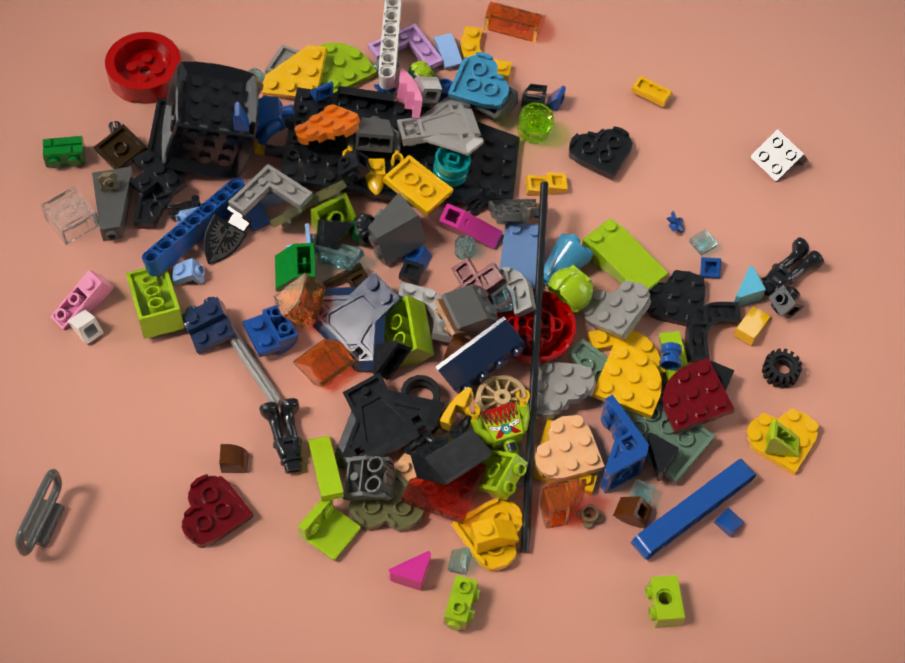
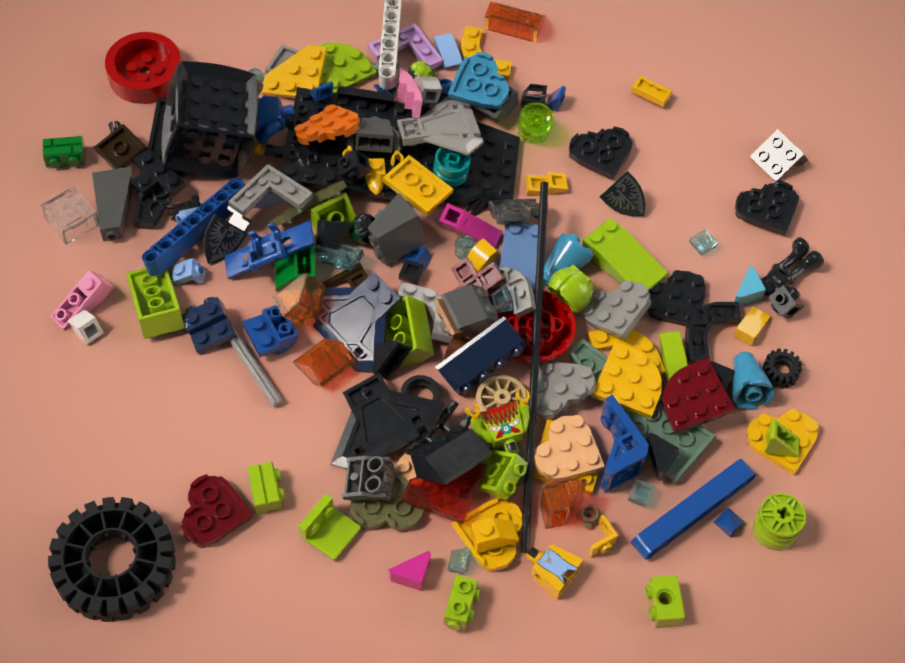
dark grey bar [15,469,65,556] -> none
dark tan plate [98,172,120,192] -> none
reddish brown brick [219,444,249,473] -> none
blue slope [233,102,249,132] -> none
blue slope [244,202,271,231] -> none
black piece [259,398,303,474] -> none
lime slope [308,435,344,501] -> none
yellow slope [440,387,474,431] -> none
reddish brown brick [613,496,653,527] -> none
blue wheel [660,342,682,370] -> none
blue plant [666,211,684,233] -> none
blue slope [700,257,721,278] -> none
none -> black tyre [48,497,176,622]
none -> blue piece [225,221,315,279]
none -> lime brick [247,462,285,514]
none -> yellow brick [467,238,497,272]
none -> torso [526,544,583,600]
none -> yellow bracket [588,514,618,557]
none -> shield [599,171,646,216]
none -> dark azure cone [732,352,775,410]
none -> black plate [735,180,799,236]
none -> lime wheel [752,493,806,551]

